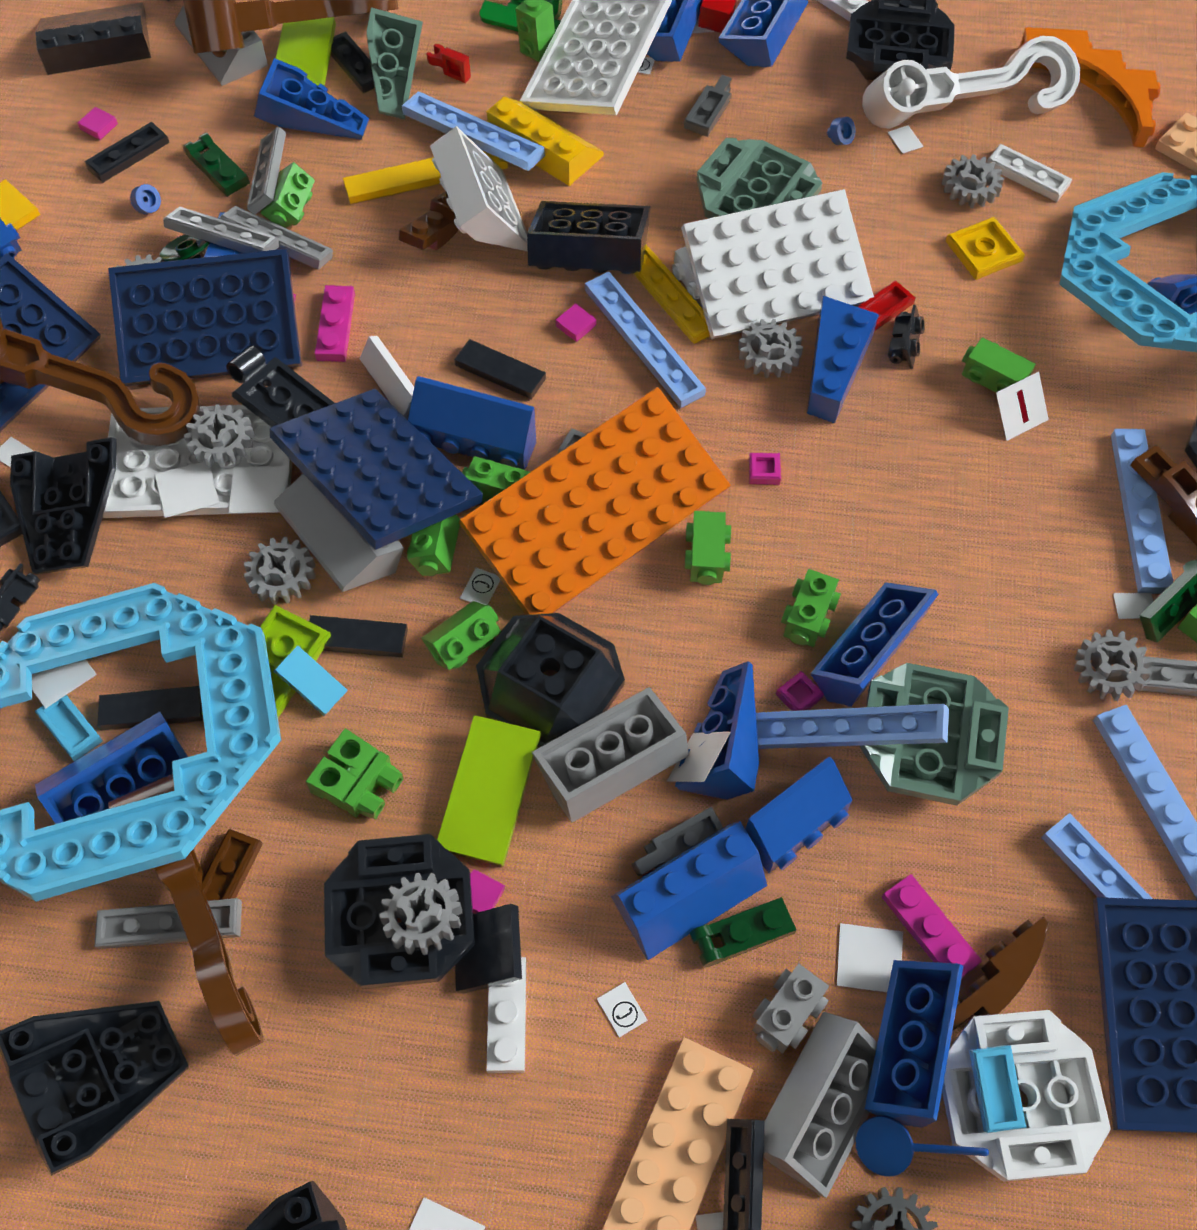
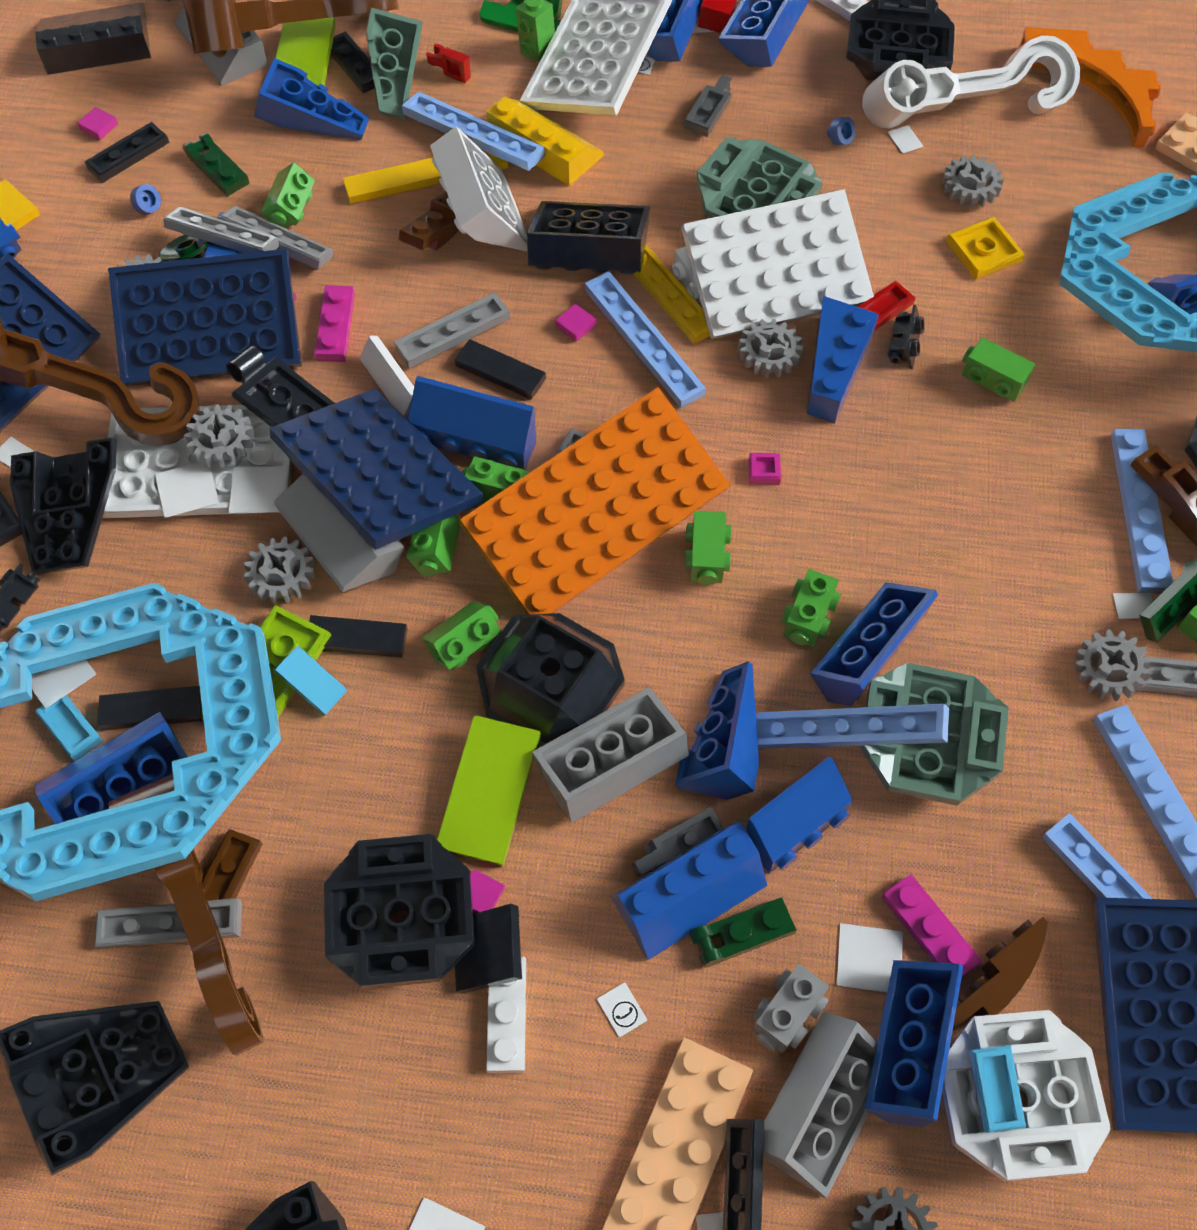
light grey tile [247,127,286,214] -> none
bright green hips [306,728,403,819] -> none
light grey gear [379,873,463,955] -> none
white sticker [460,568,500,605] -> none
white sticker [667,732,731,782] -> none
dark pink tile [776,671,824,711] -> none
blue piece [856,1116,989,1177] -> none
white tile [986,144,1072,202] -> none
white sticker [996,372,1049,441] -> none
none -> light grey plate [394,292,510,369]

